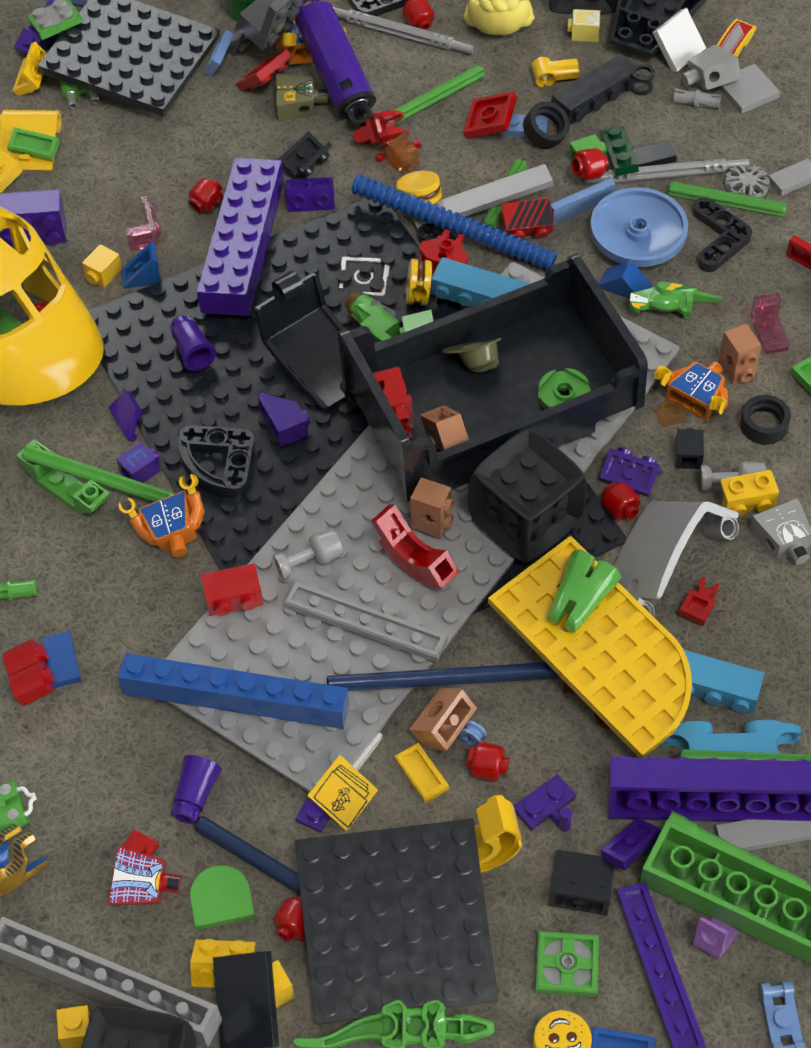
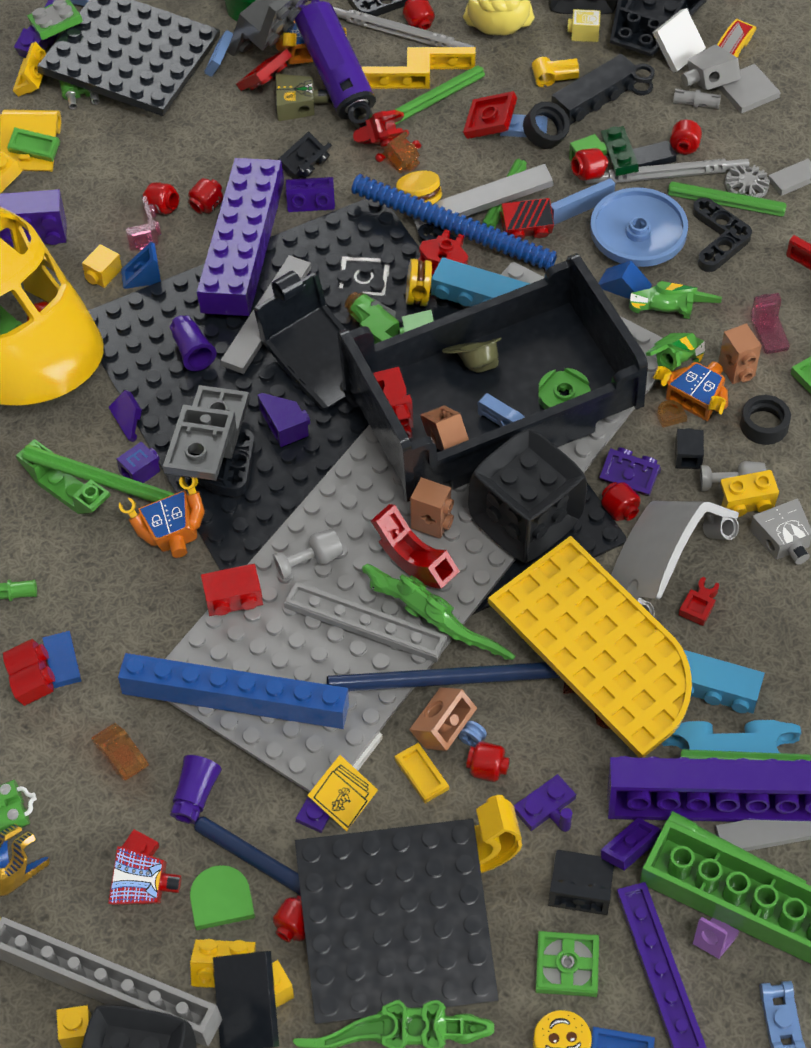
bright green piece [547,549,622,633] -> none
none -> clear orange slope [91,723,149,781]
none -> red head [143,182,179,215]
none -> dark grey bracket [163,385,250,481]
none -> light grey tile [221,255,311,374]
none -> yellow bracket [362,47,475,89]
none -> bright green animal [362,564,516,660]
none -> medium blue piece [477,393,525,427]
none -> bright green animal [646,333,705,371]
none -> red head [670,119,702,155]

